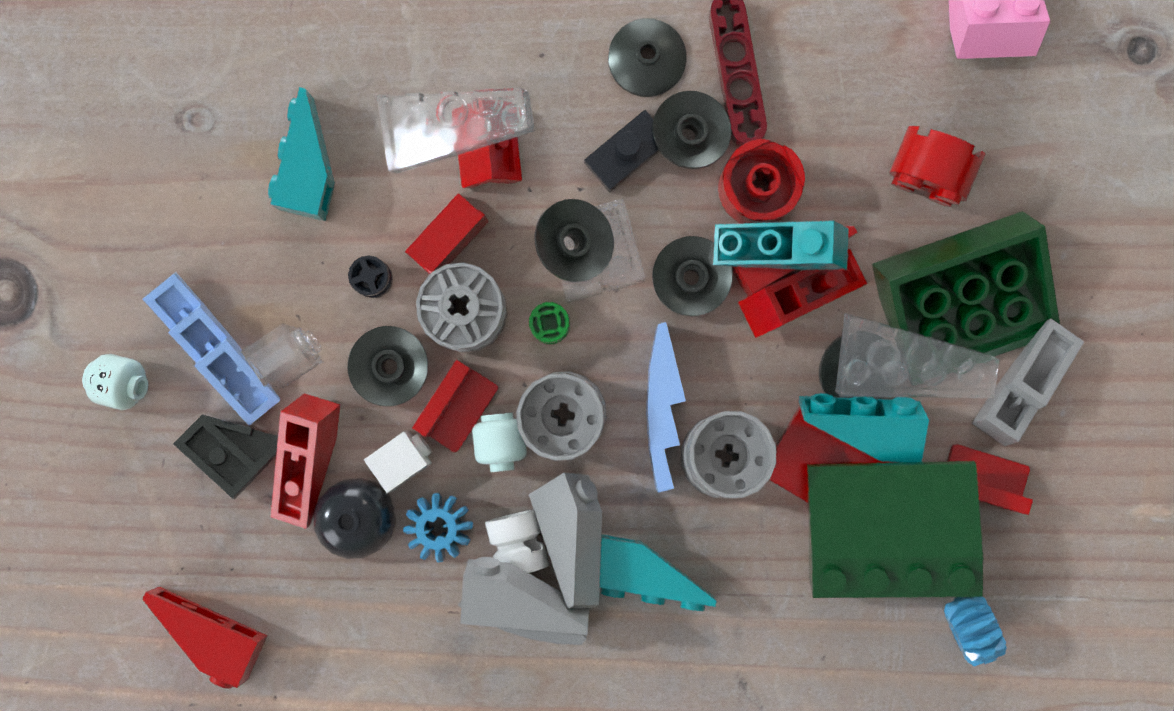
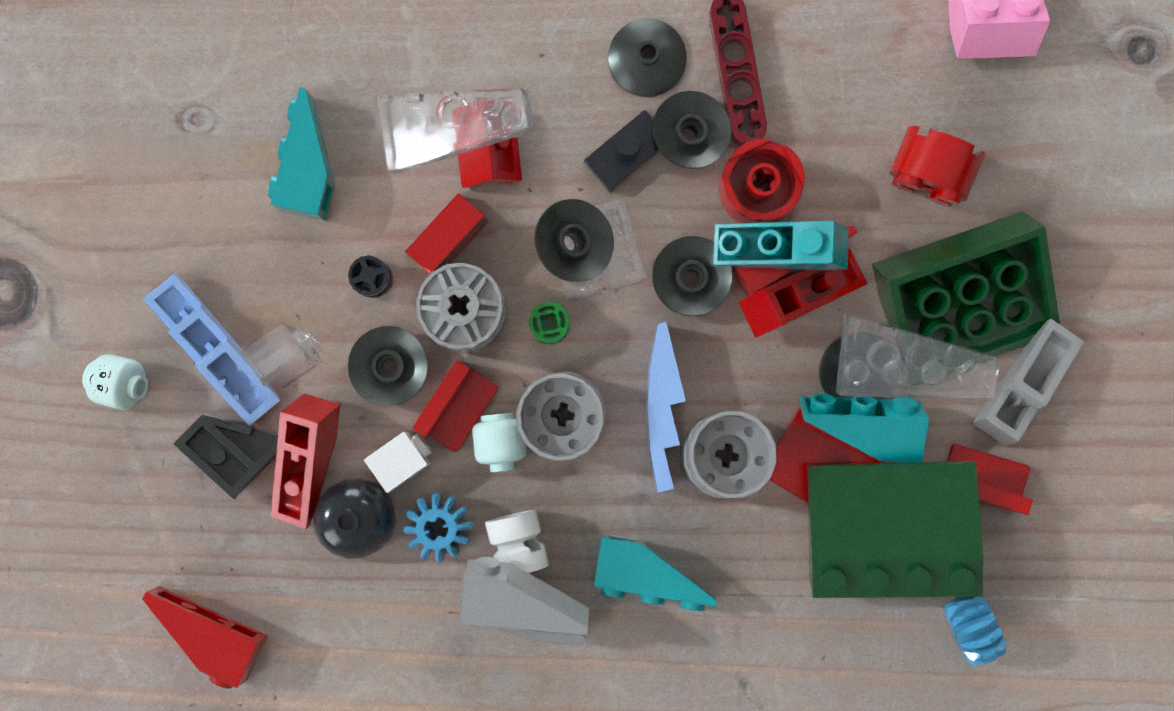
light grey slope [529,473,602,609] -> none

